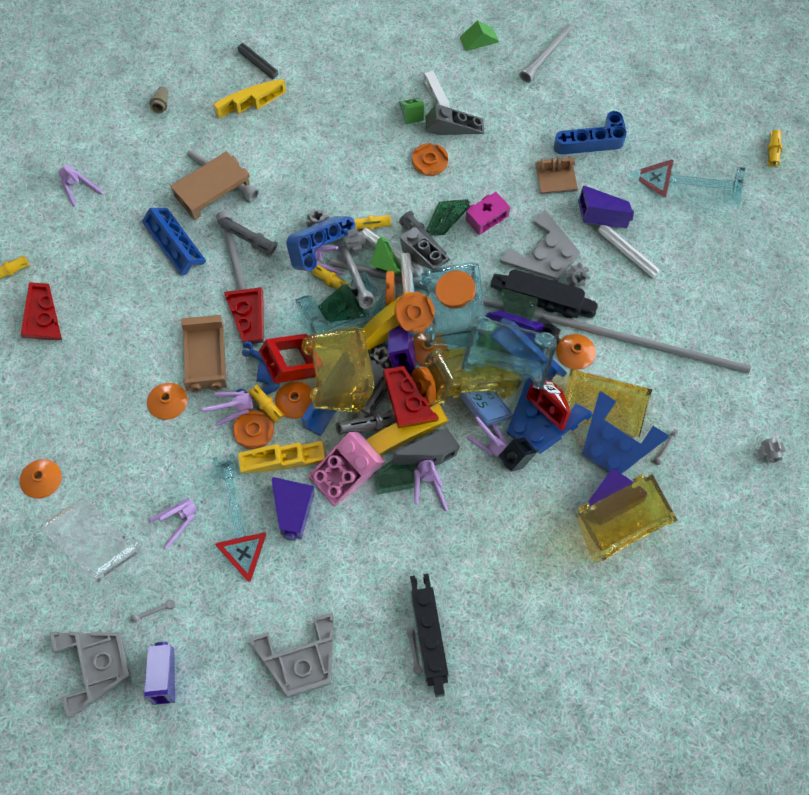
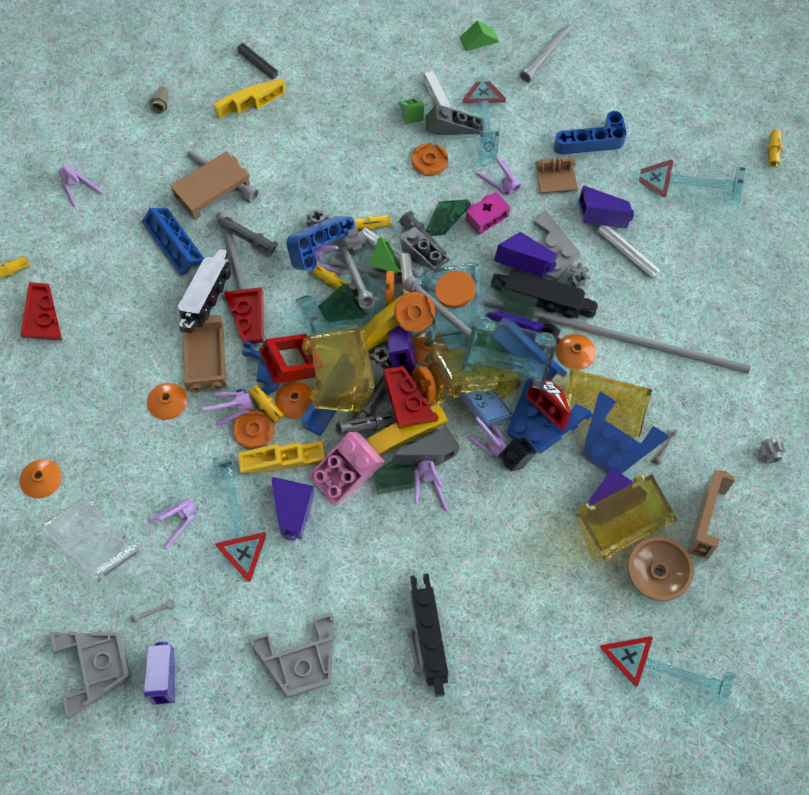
none -> hinge [178,249,231,333]
none -> light grey piece [403,275,476,340]
none -> clear light blue piece [463,74,506,164]
none -> lavender plant [476,157,521,195]
none -> dark purple slope [494,232,558,277]
none -> clear light blue piece [600,636,736,707]
none -> medium nougat dish [628,537,694,601]
none -> medium nougat panel [687,470,736,559]

